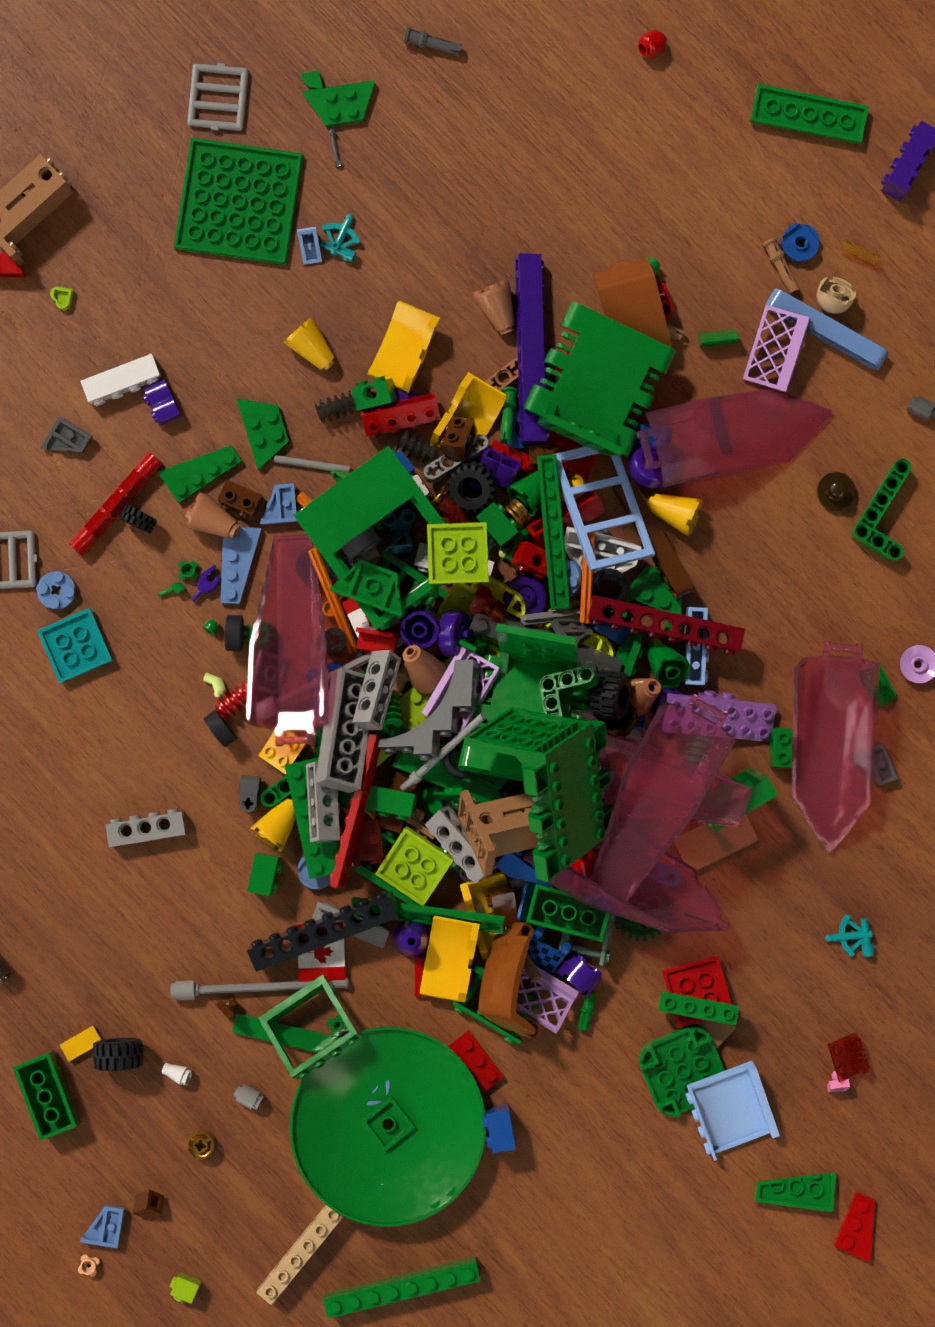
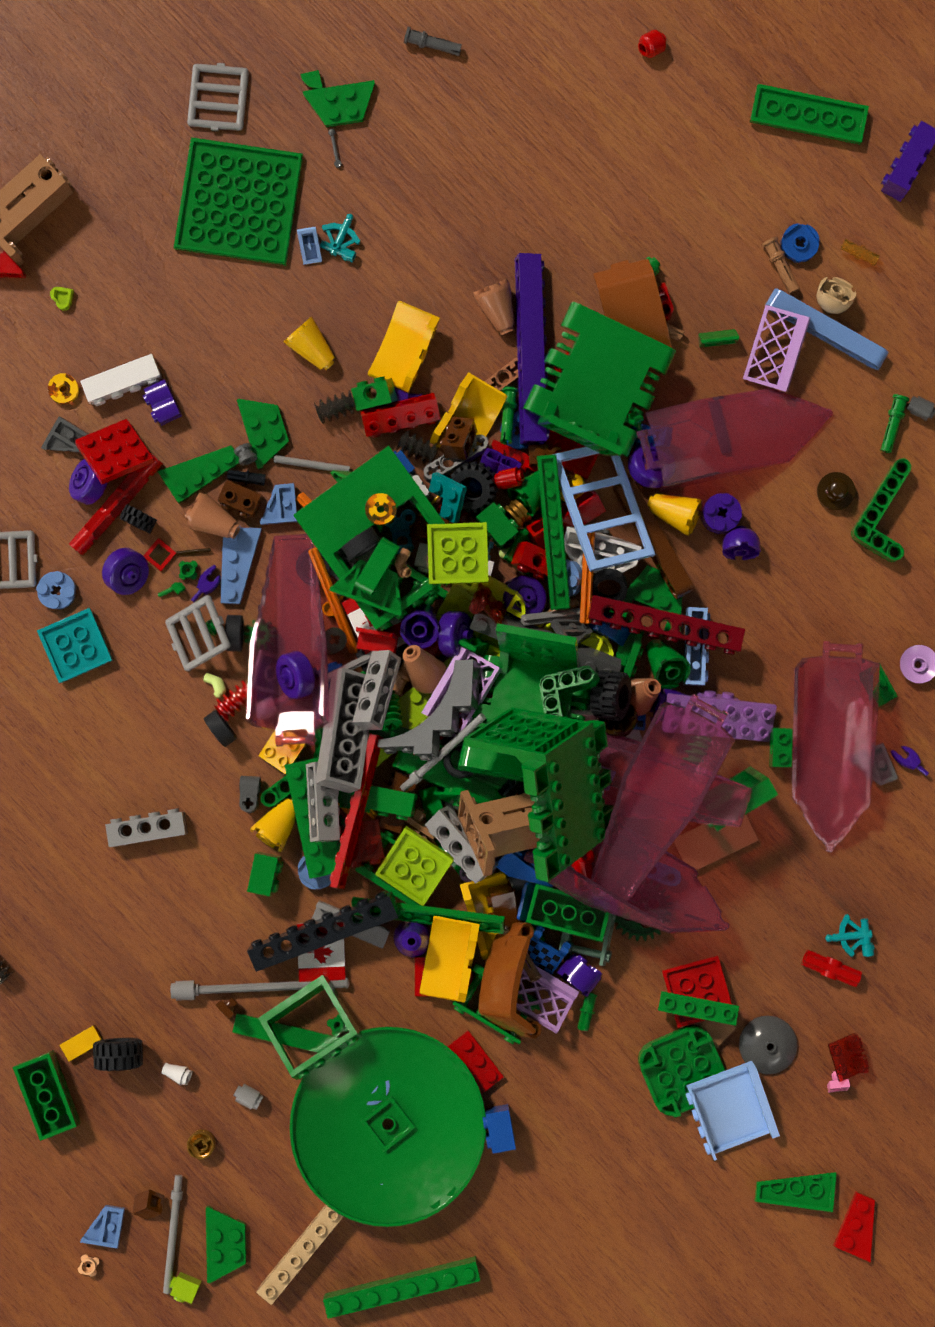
none -> yellow piece [48,373,79,404]
none -> dark purple wheel [69,459,108,505]
none -> red plate [75,419,154,485]
none -> dark purple wheel [102,548,149,595]
none -> piece [143,538,211,572]
none -> light grey bar [163,1175,183,1294]
none -> light grey bar [165,595,231,672]
none -> green wing [206,1206,246,1283]
none -> black axle [227,470,266,486]
none -> dark grey wheel [234,443,257,466]
none -> dark purple wheel [276,651,315,699]
none -> green beam [354,537,400,596]
none -> clear orange piece [365,493,397,525]
none -> medium nougat arm [394,548,412,578]
none -> teal plate [429,472,467,523]
none -> red brick [494,467,525,490]
none -> green hand [628,411,644,435]
none -> dark purple brick [701,493,742,534]
none -> dark purple cylinder [722,526,761,560]
none -> dark grey dish [739,1015,797,1074]
none -> red piece [801,949,862,987]
none -> green pin [880,394,910,454]
none -> dark purple hand [891,746,929,776]

